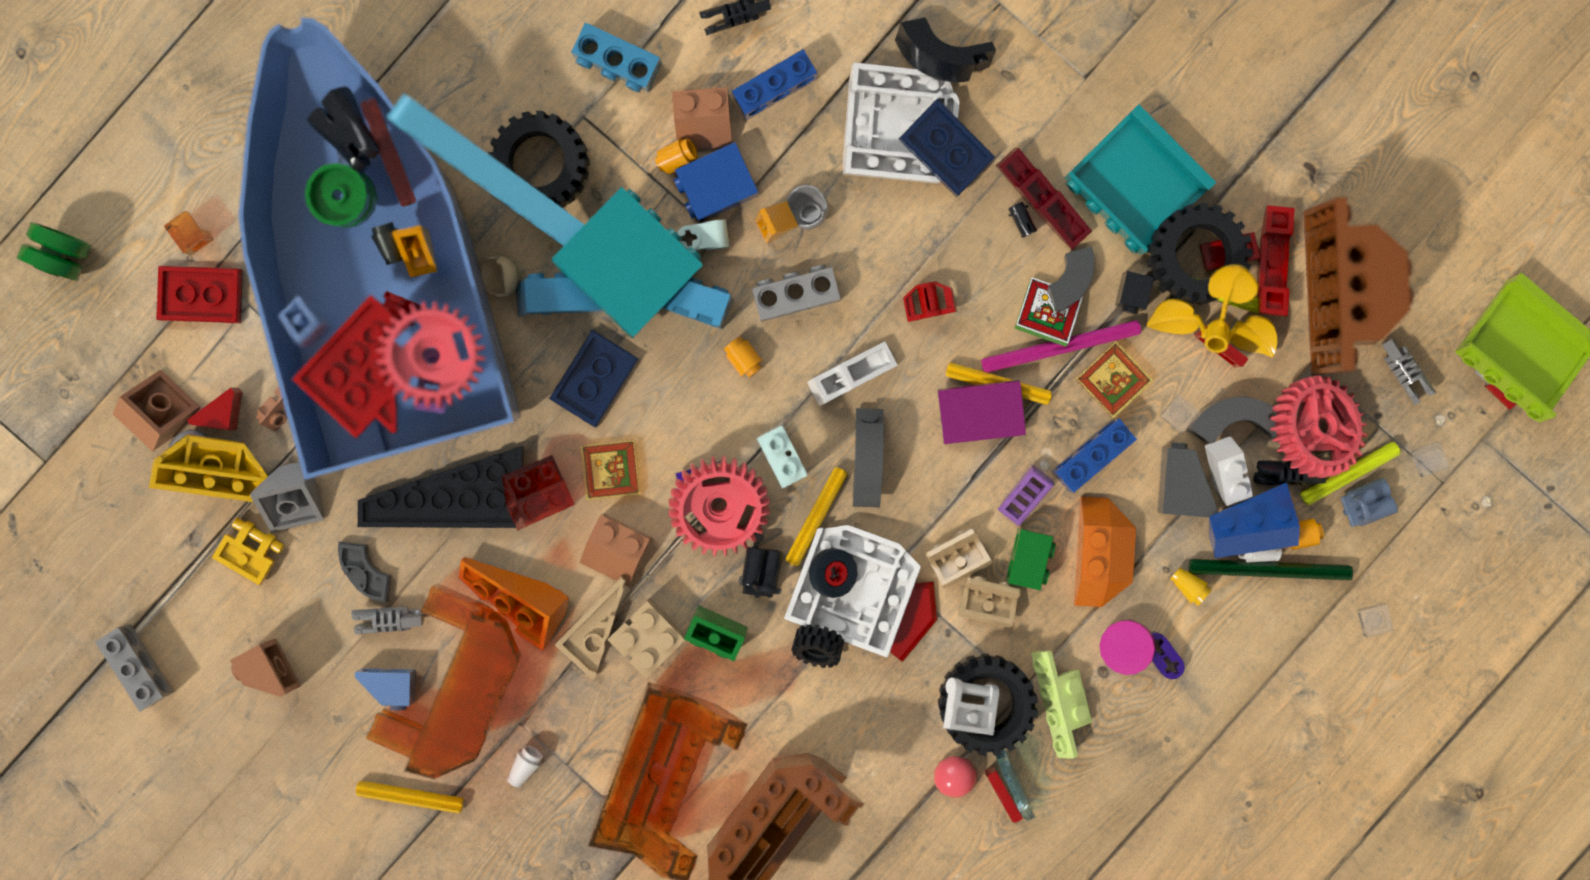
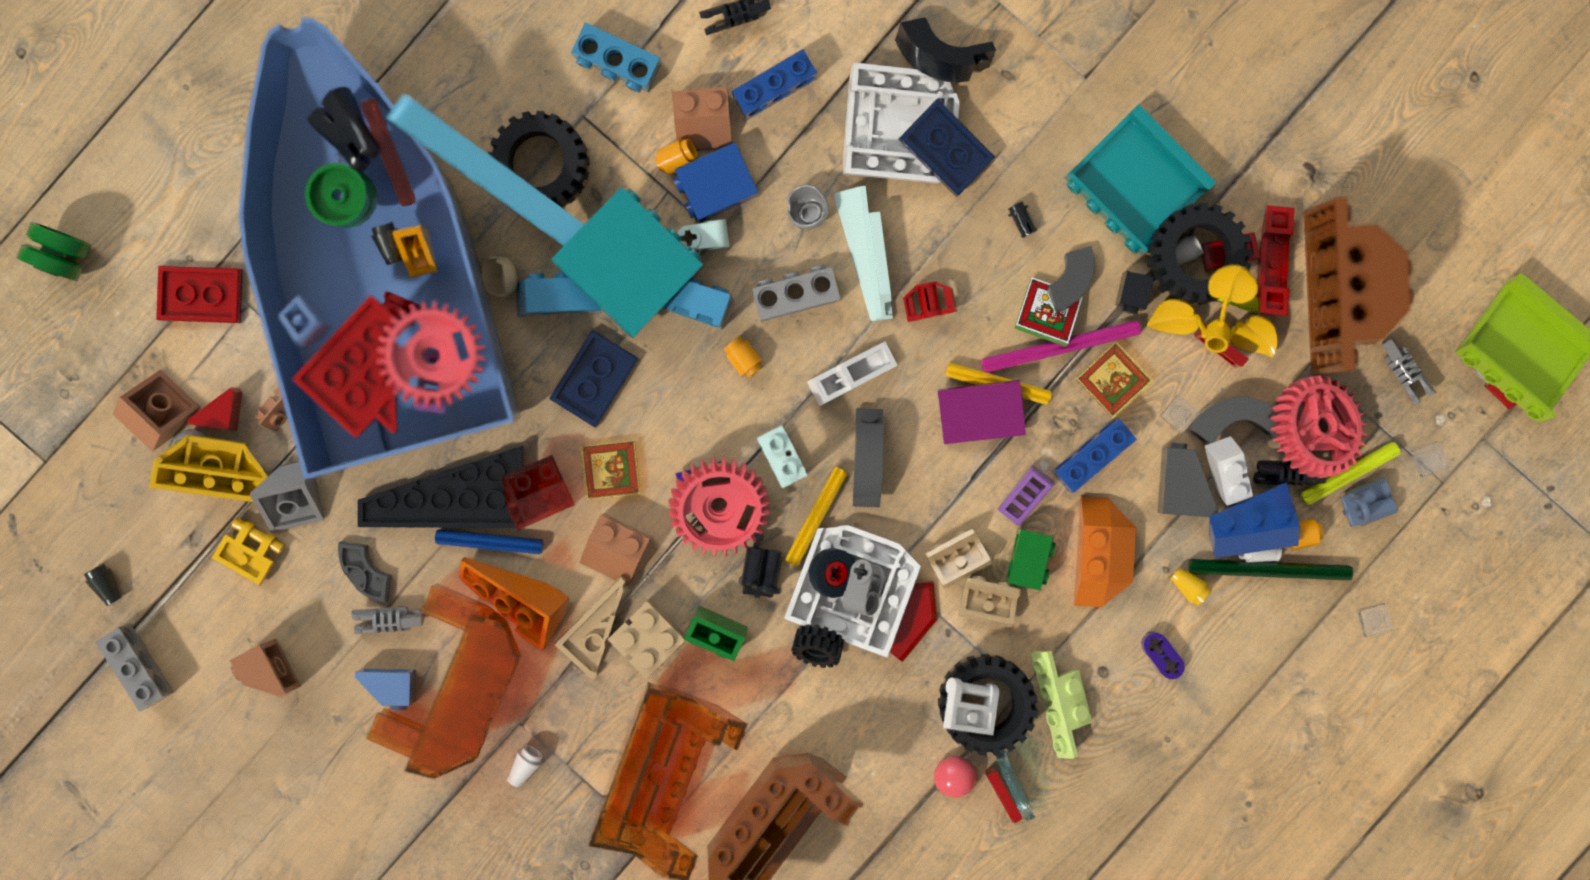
clear orange panel [164,211,214,255] -> none
yellow axle [356,780,464,813] -> none
light orange slope [755,201,798,244] -> none
dark red slope [995,147,1092,250] -> none
dark pink tile [1099,619,1156,675] -> none
none -> pearl dark grey cone [84,564,121,606]
none -> blue axle [435,529,543,554]
none -> light aqua wedge [834,186,893,321]
none -> light grey piece [842,559,886,616]
none -> white cone [1176,234,1204,265]

